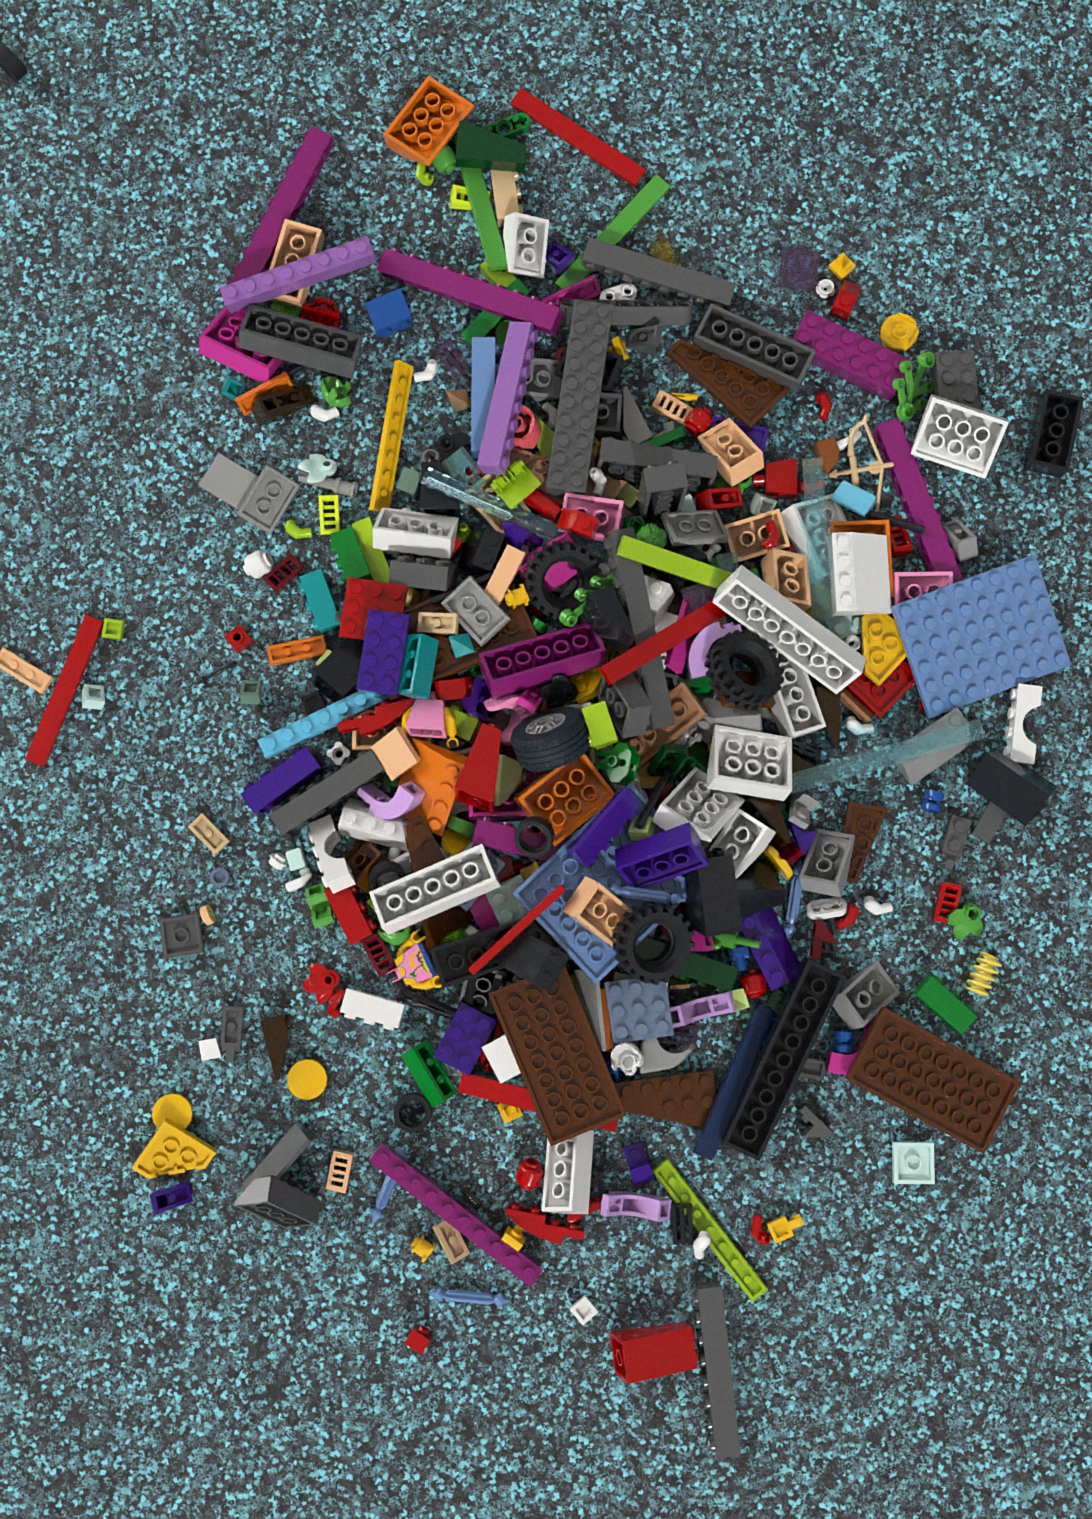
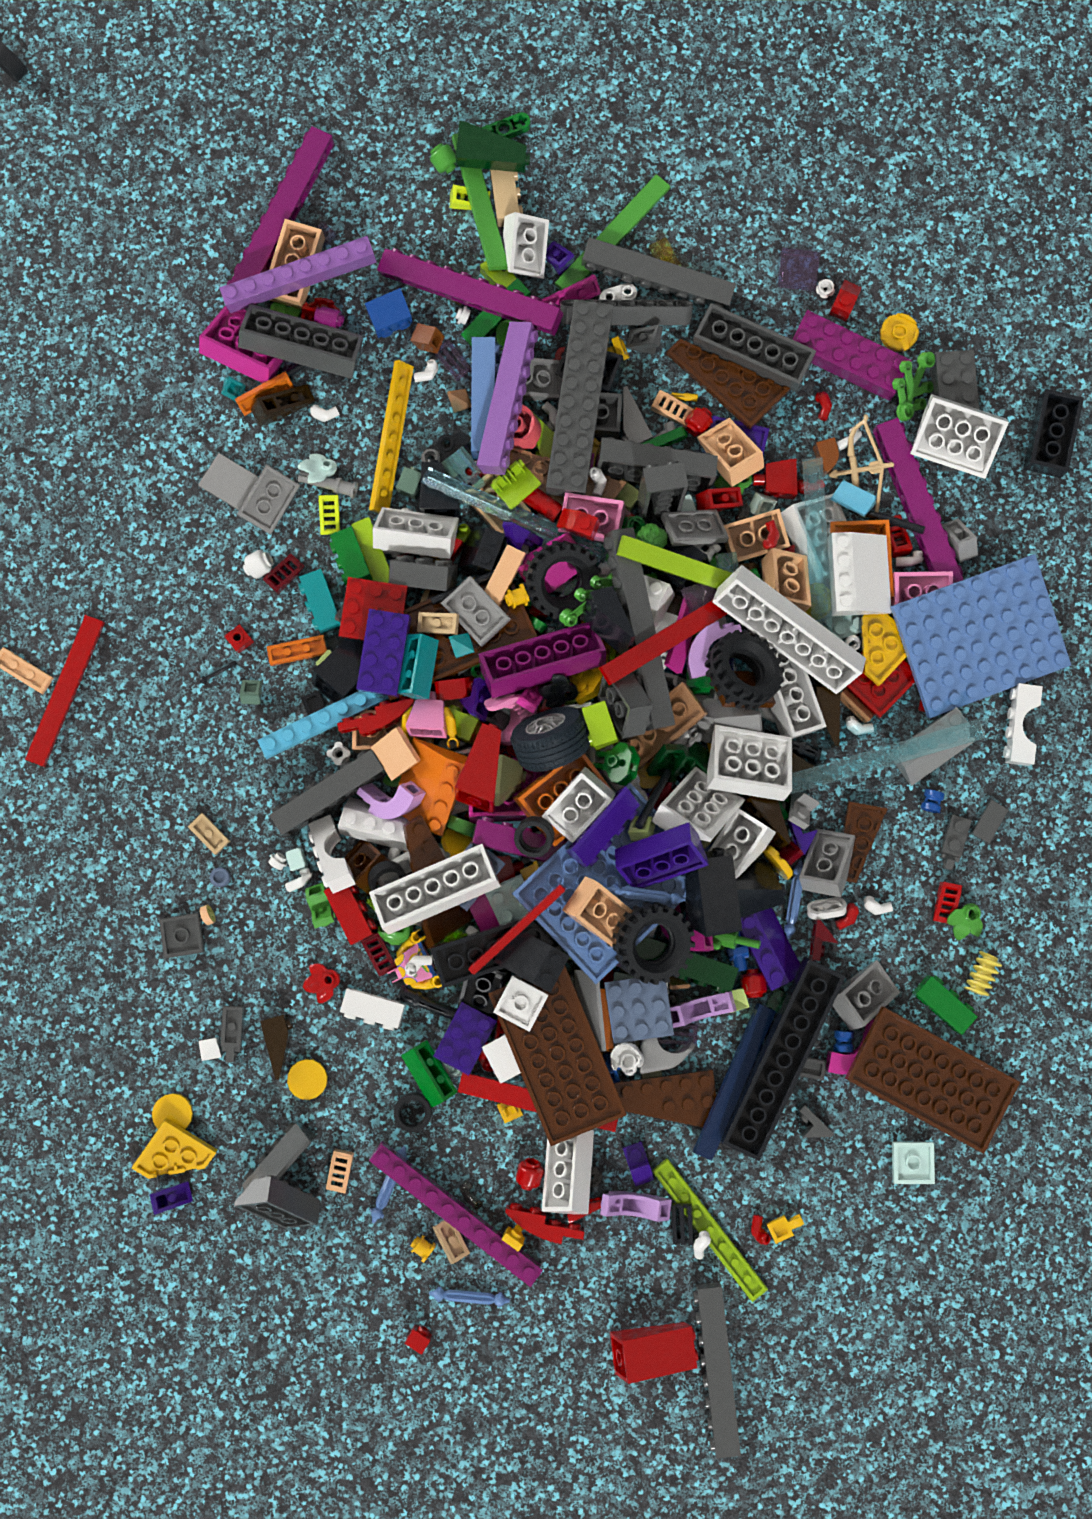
light aqua slope [81,684,105,710] -> none
lime tile [101,618,125,641] -> none
dark purple brick [240,747,325,816] -> none
lime arm [285,520,313,539] -> none
bright green hair [321,376,351,407] -> none
red arm [327,988,345,1019] -> none
orange slope [383,75,475,166] -> none
tile [405,587,422,609] -> none
lime arm [415,162,434,186] -> none
red tile [510,88,646,187] -> none
white plate [570,1295,598,1325] -> none
yellow tile [828,252,856,281] -> none
black slope [966,749,1057,826] -> none
none -> magenta brick [314,306,344,329]
none -> white arm [405,955,432,977]
none -> dark orange brick [410,323,445,354]
none -> white plate [455,305,471,325]
none -> white plate [493,975,549,1032]
none -> white slope [542,767,616,843]
none -> white arm [896,550,924,567]

